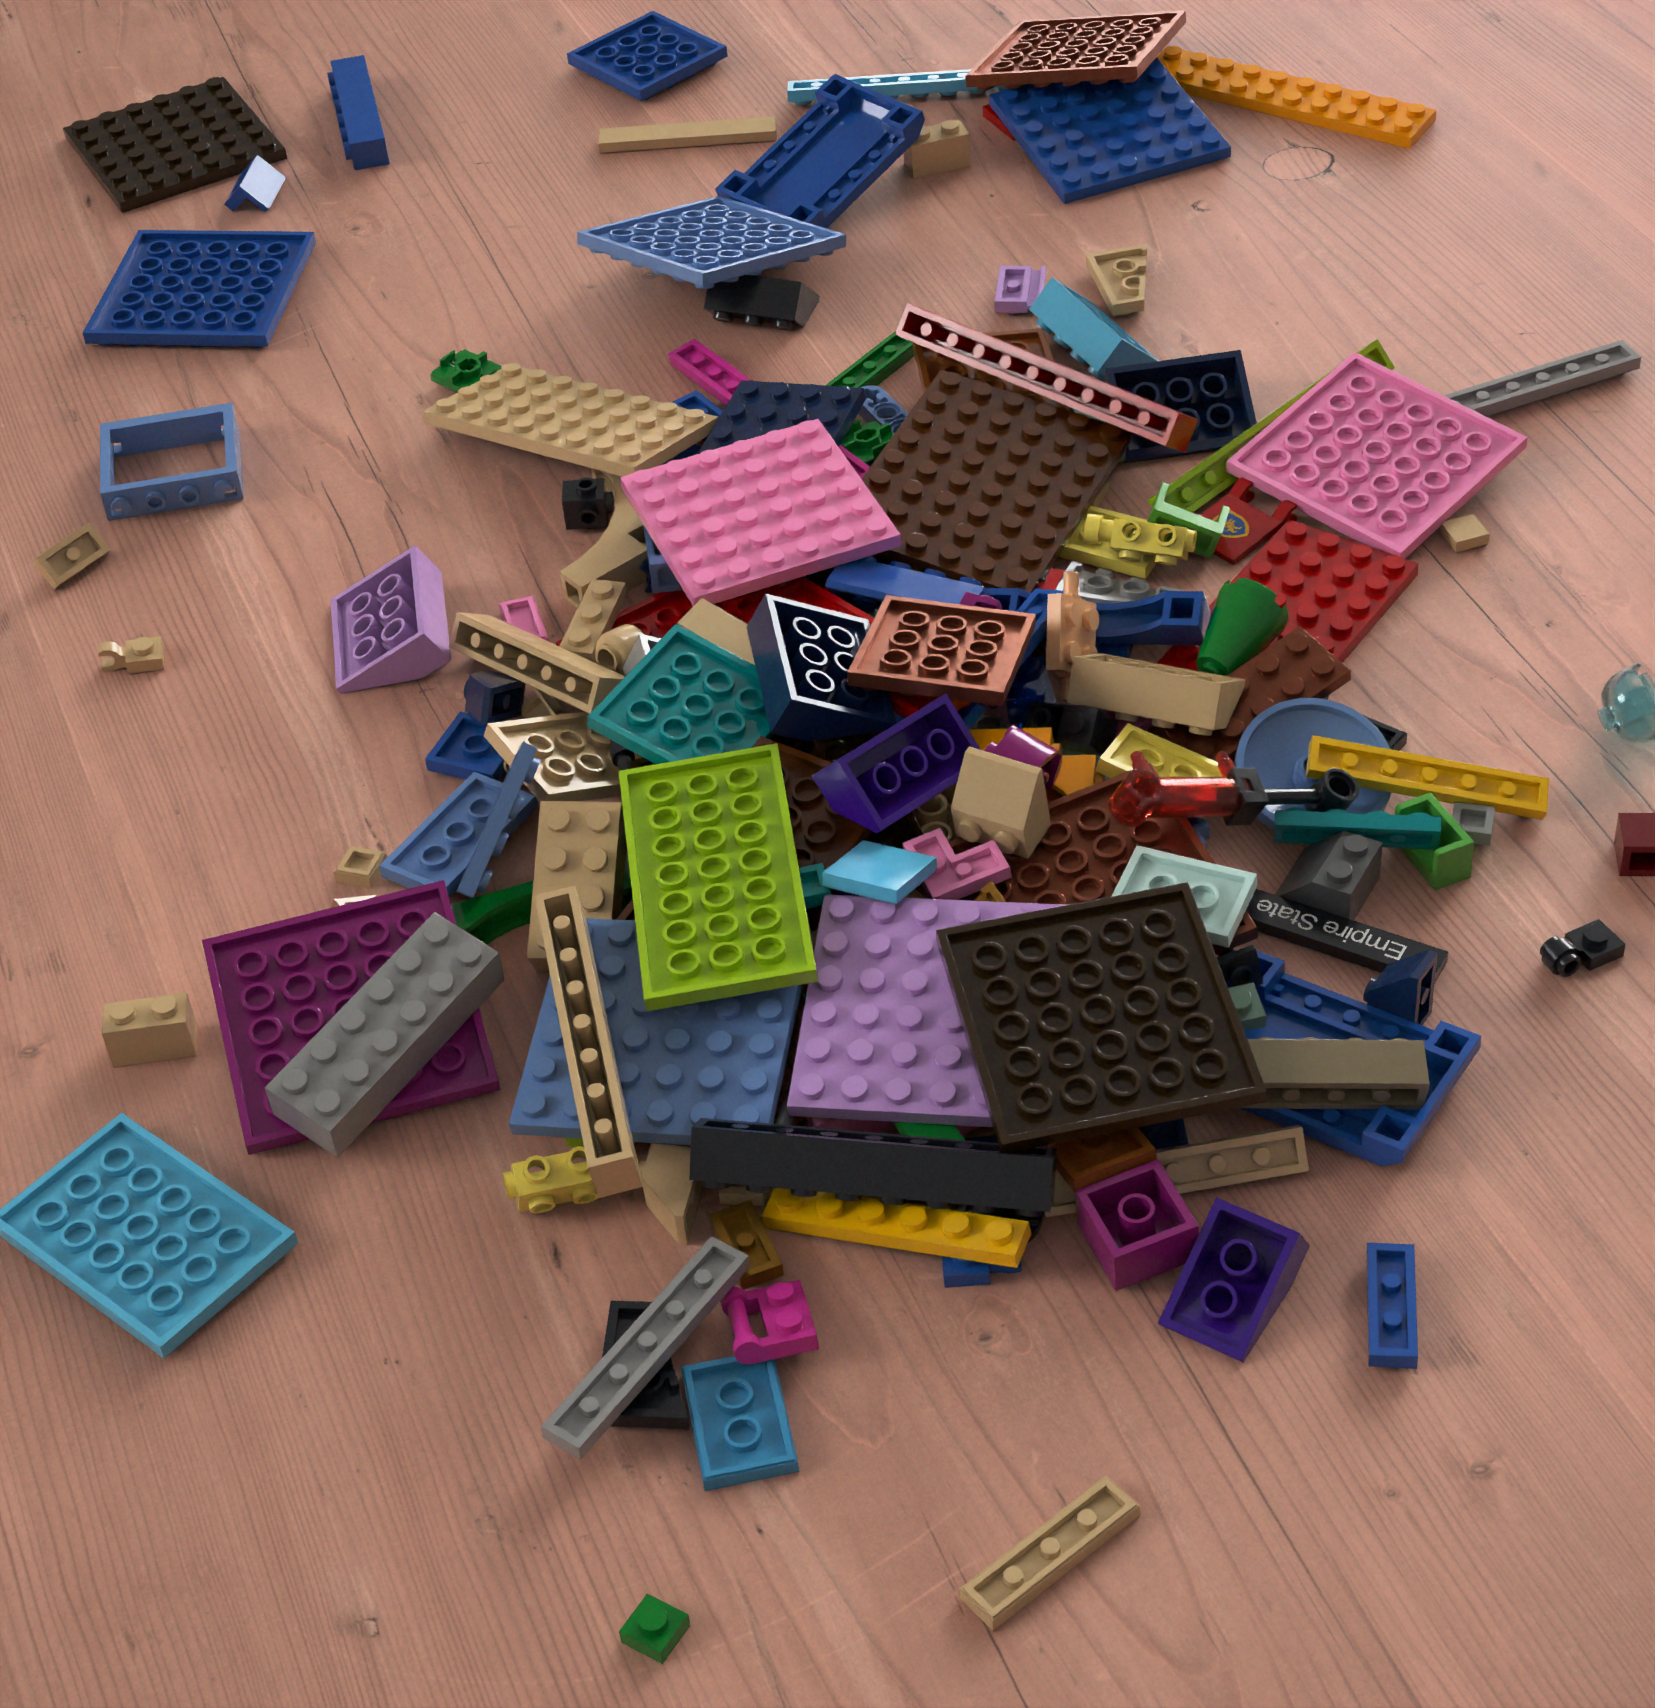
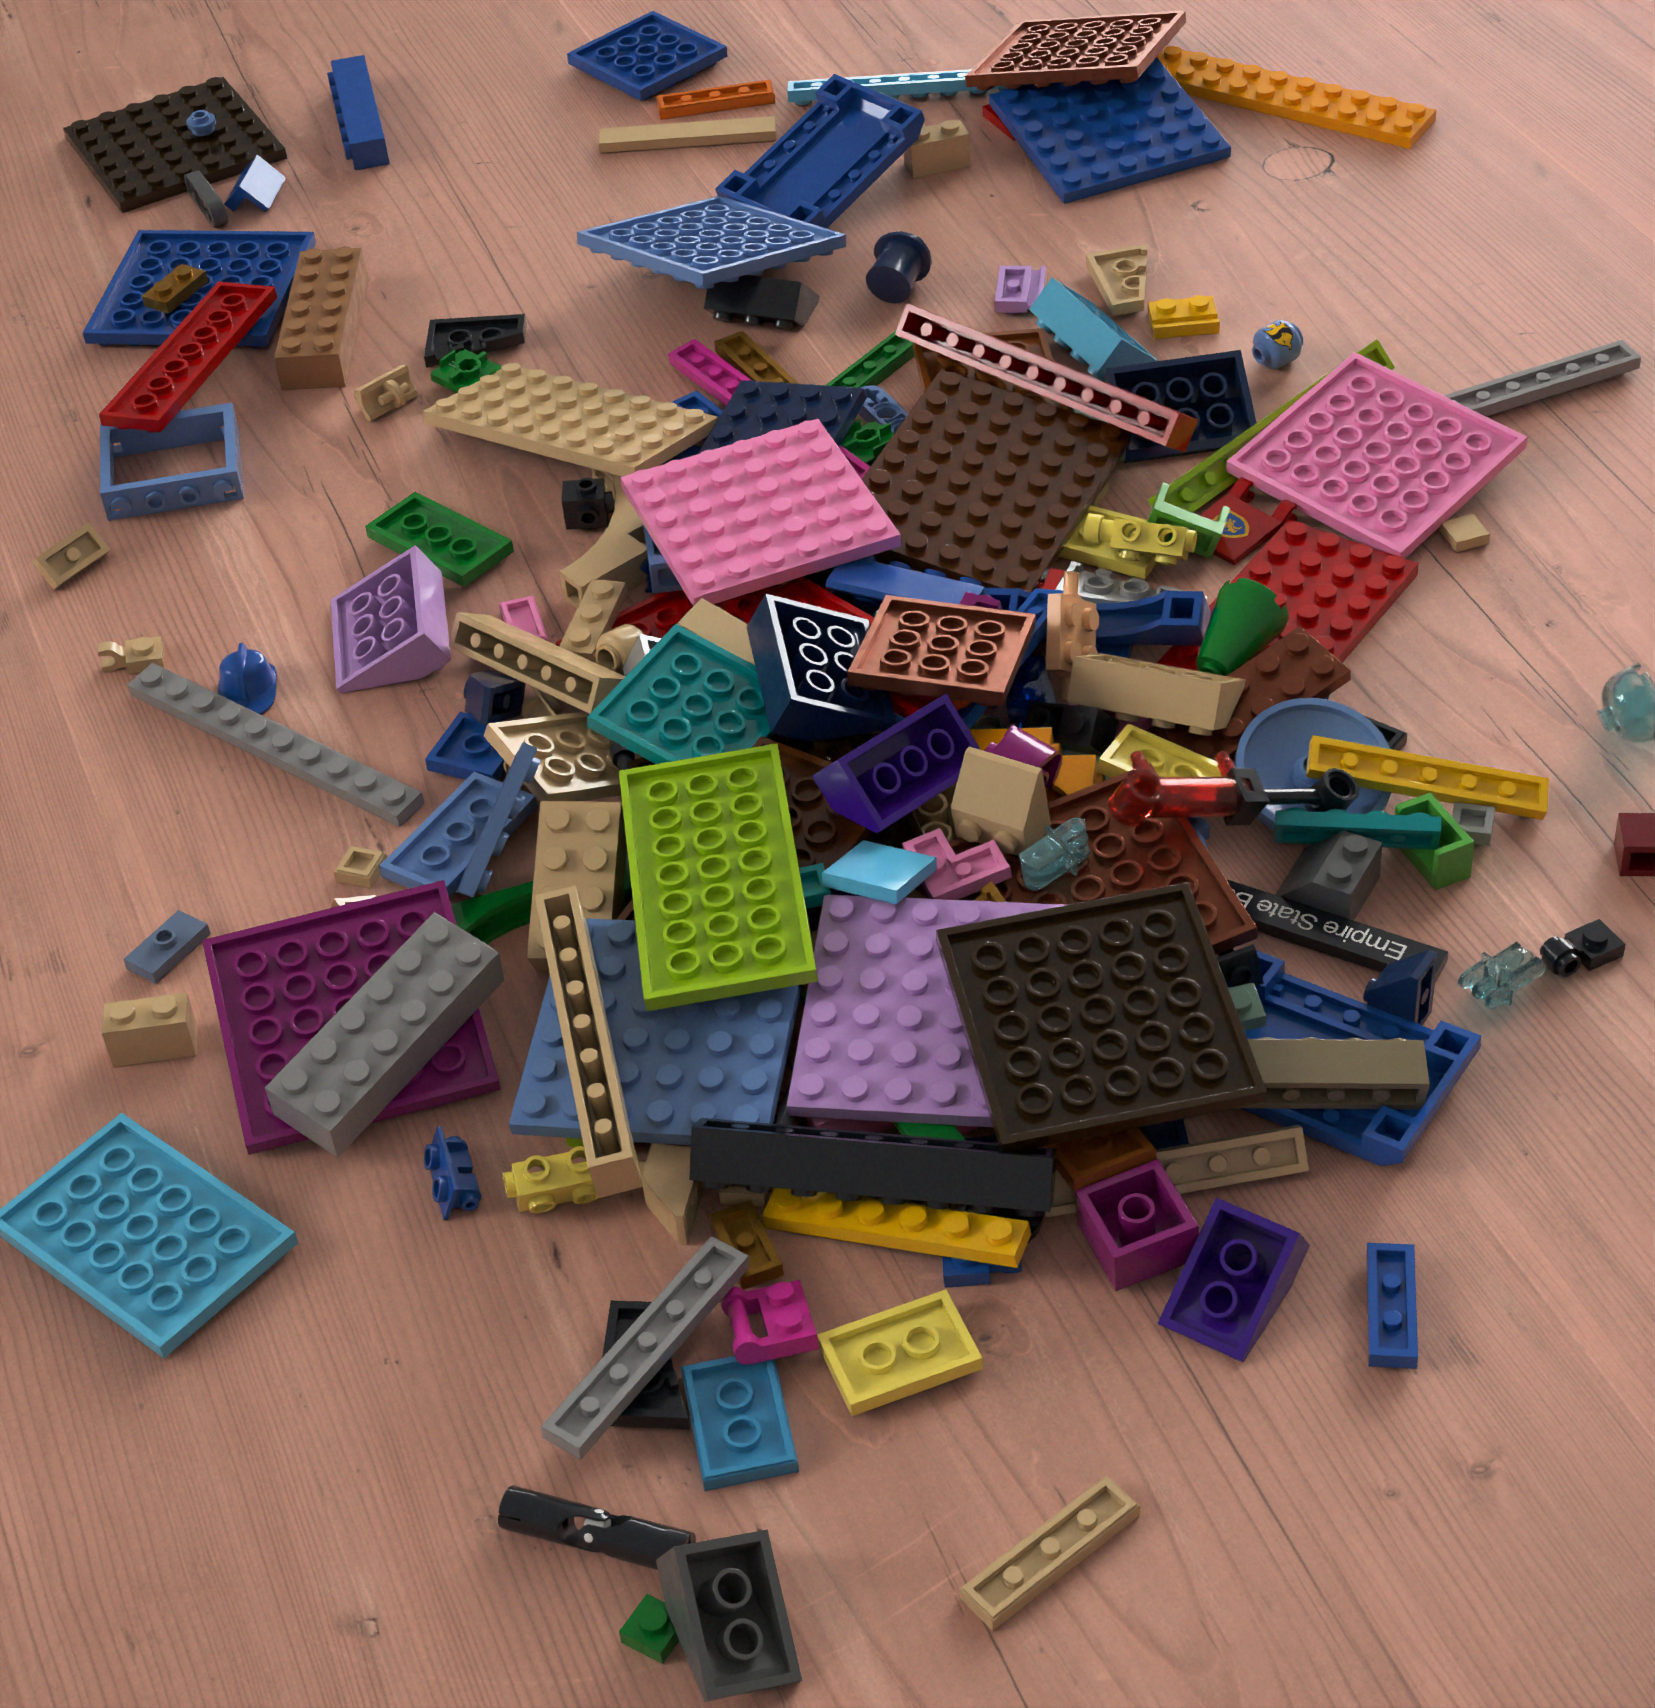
light aqua plate [1111,845,1258,948] -> none
none -> red plate [99,282,277,433]
none -> sand blue plate [123,910,211,984]
none -> light grey plate [127,663,425,827]
none -> pearl gold plate [142,264,208,313]
none -> dark grey beam [184,170,228,227]
none -> medium blue plate [186,110,216,136]
none -> blue piece [218,643,277,715]
none -> medium nougat brick [274,246,368,390]
none -> tan hips [353,365,418,421]
none -> green plate [365,492,514,587]
none -> black wing [424,314,527,368]
none -> blue hinge [424,1126,481,1220]
none -> black piece [498,1485,696,1570]
none -> orange tile [656,79,775,120]
none -> dark grey slope [656,1529,802,1702]
none -> pearl gold plate [714,331,799,384]
none -> light yellow plate [817,1289,983,1416]
none -> dark blue piece [866,231,932,304]
none -> clear light blue arm [1019,817,1090,891]
none -> yellow plate [1148,295,1220,339]
none -> medium blue head [1252,320,1303,370]
none -> clear light blue arm [1458,941,1546,1010]

